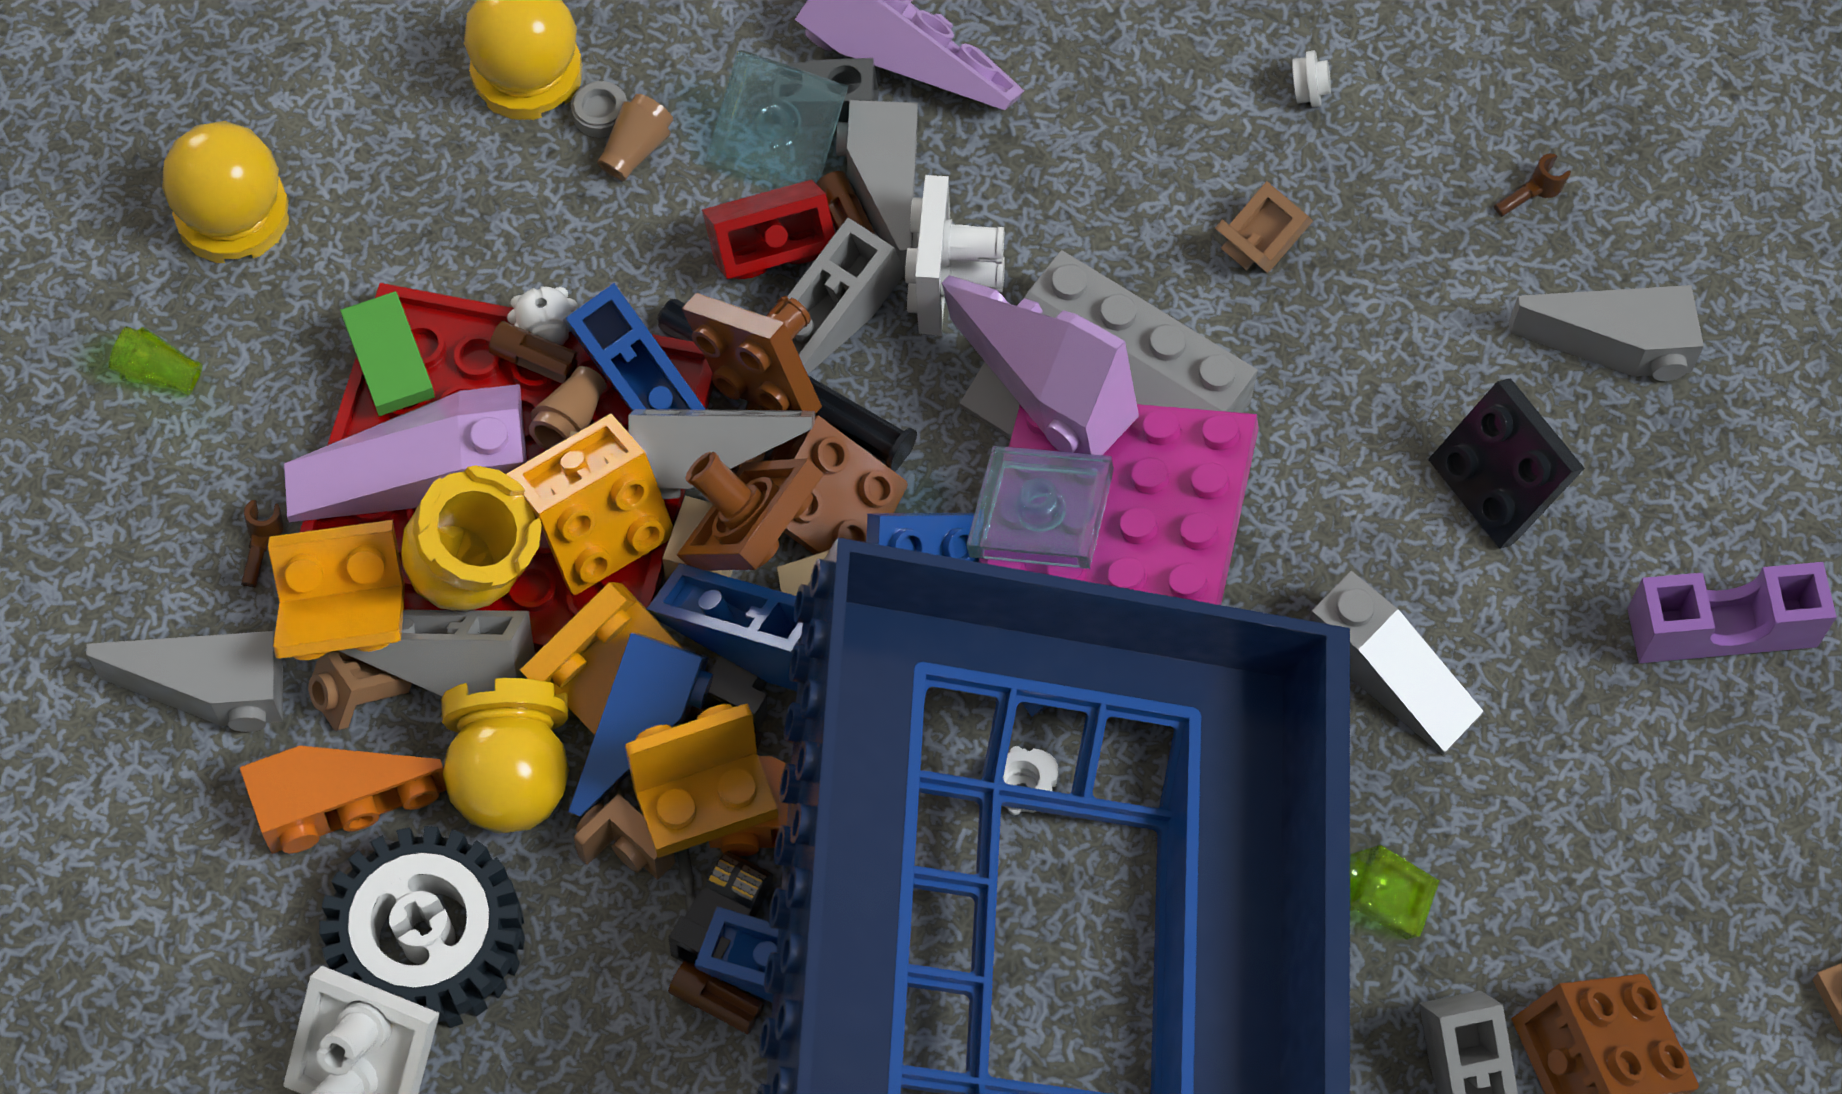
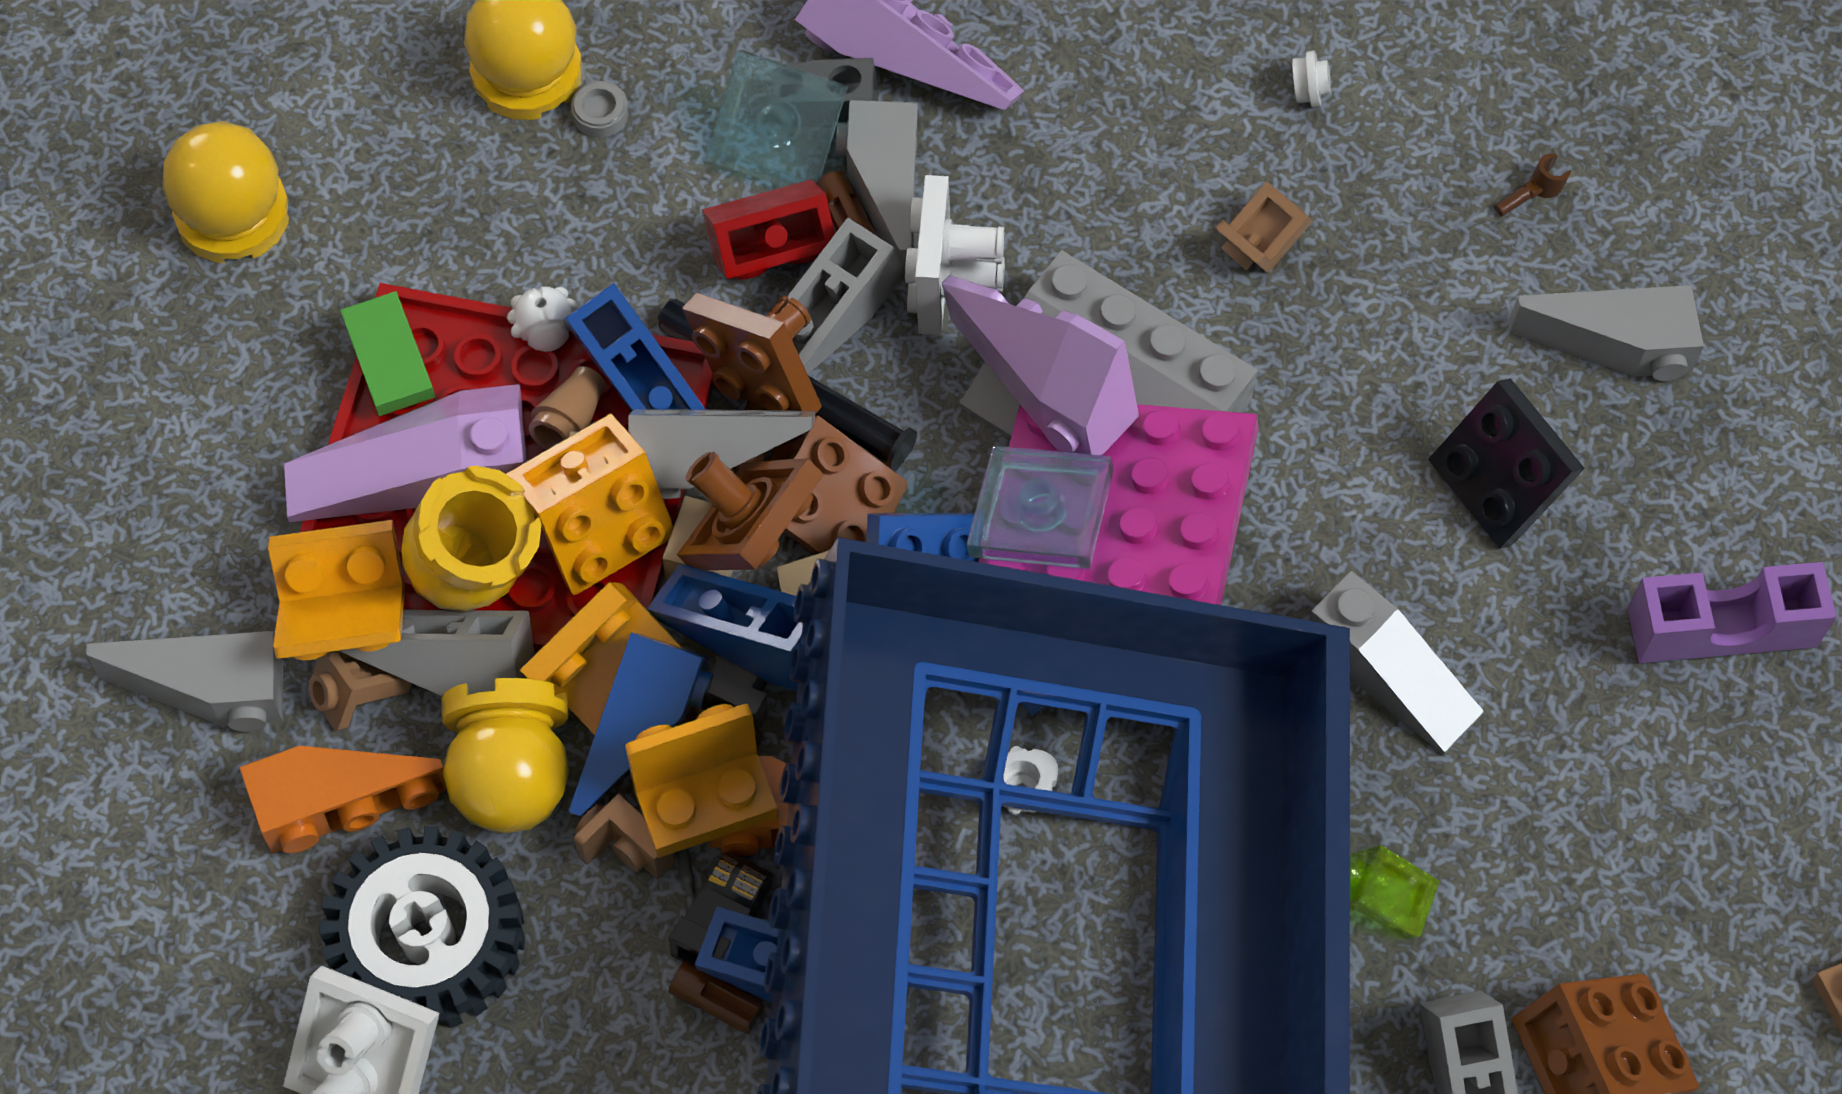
clear neon green cone [108,326,203,396] -> none
reddish brown hand [241,500,284,588] -> none
reddish brown piece [489,321,578,384] -> none
medium nougat cone [597,94,673,181] -> none

